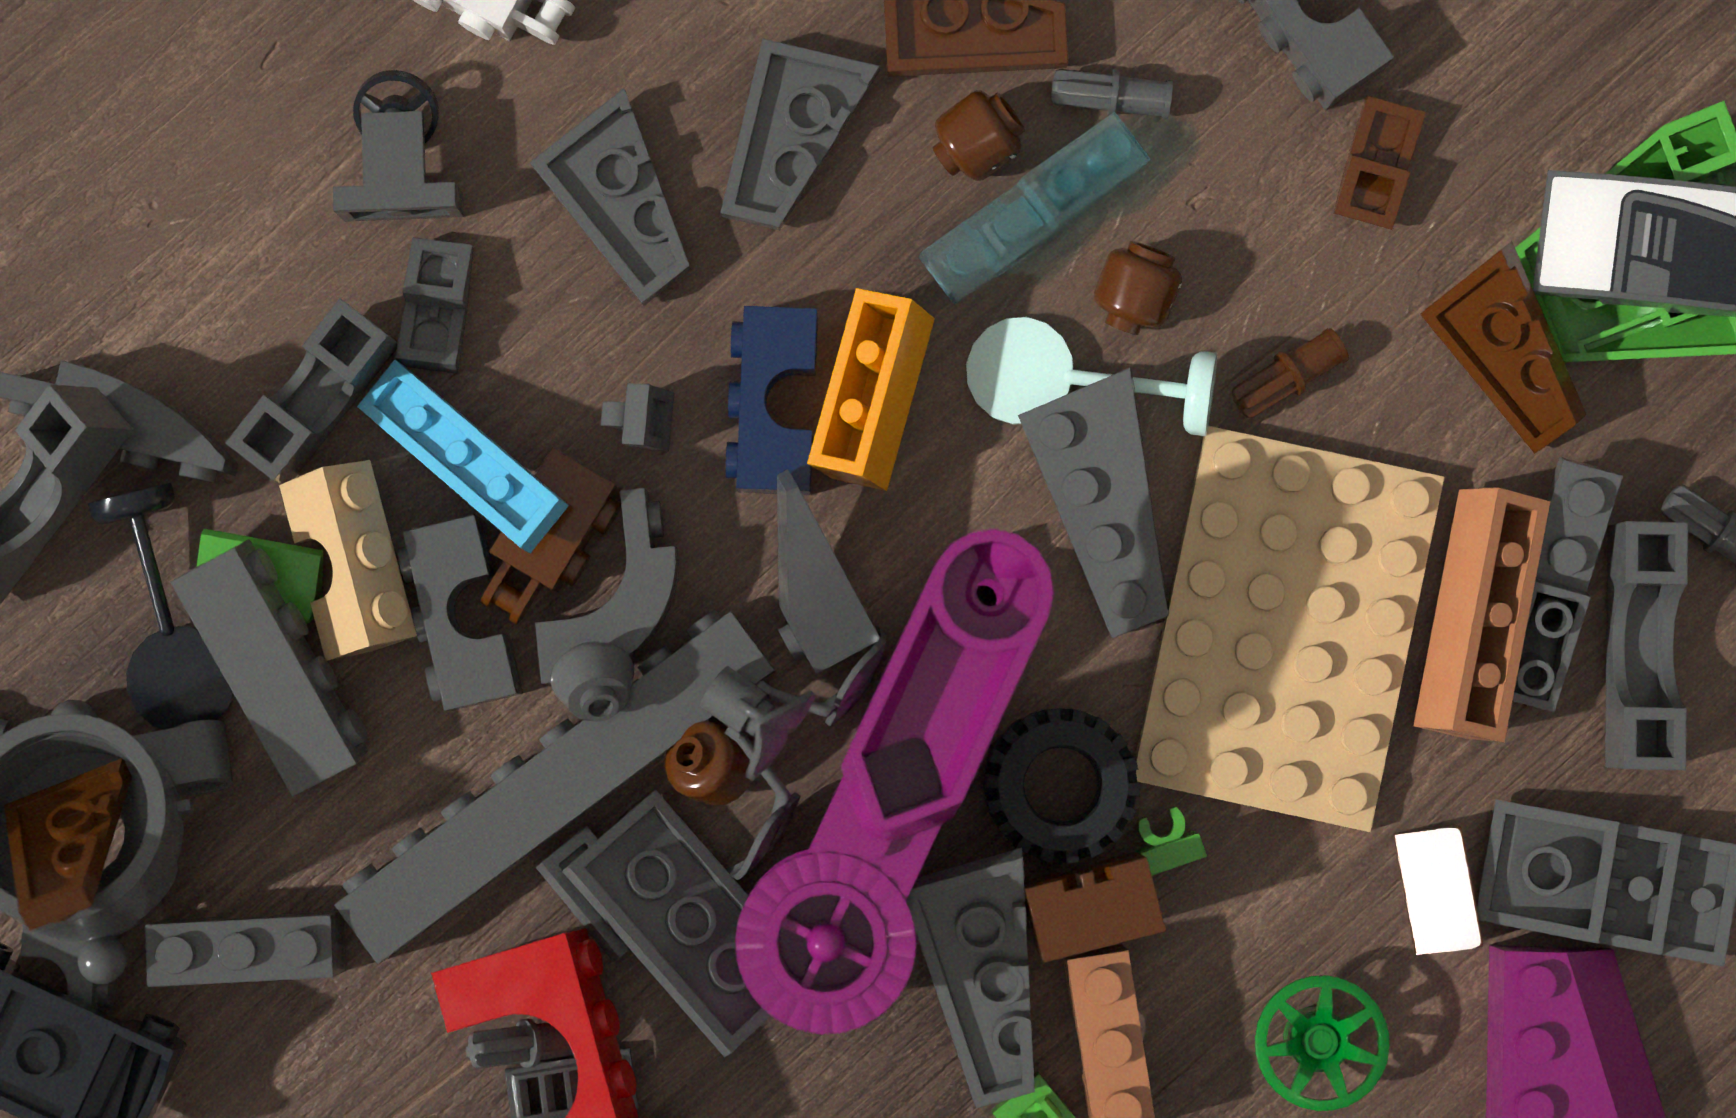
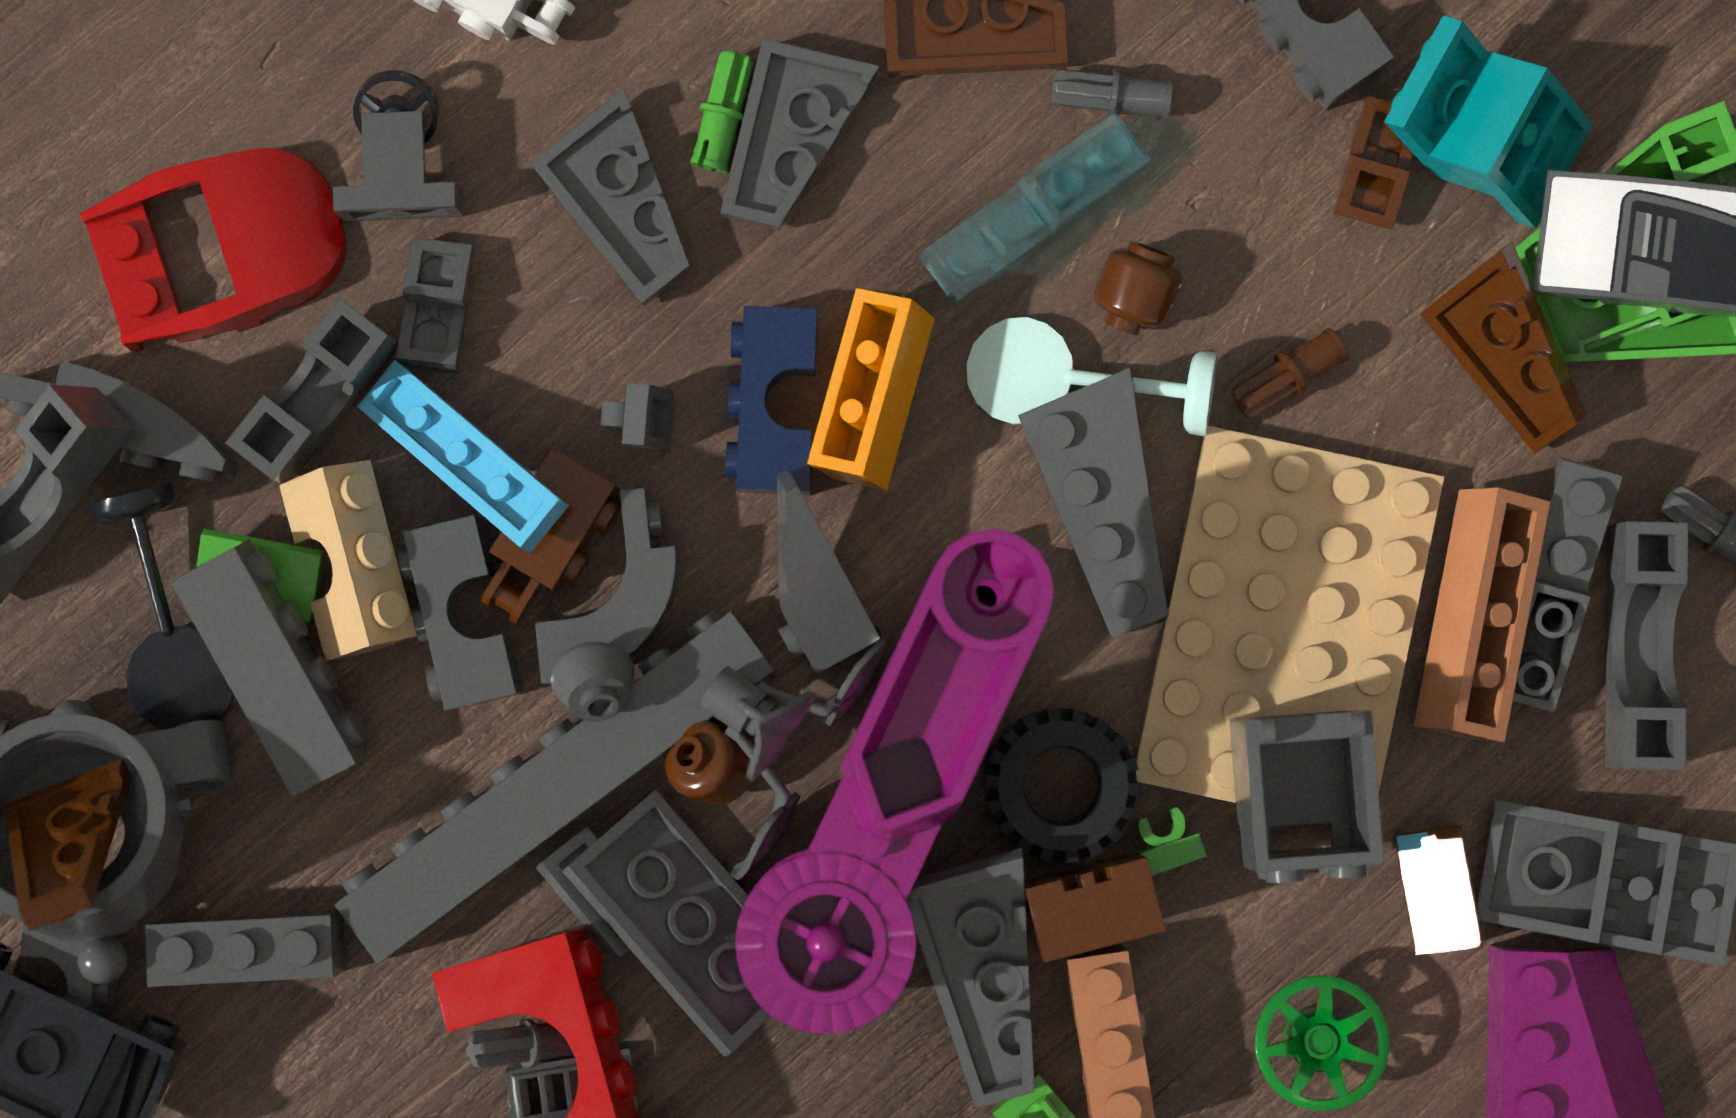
reddish brown head [932,90,1025,181] -> none
none -> red slope [80,148,346,352]
none -> bright green axle [690,50,754,174]
none -> dark grey container [1229,710,1384,883]
none -> teal bracket [1384,16,1593,228]

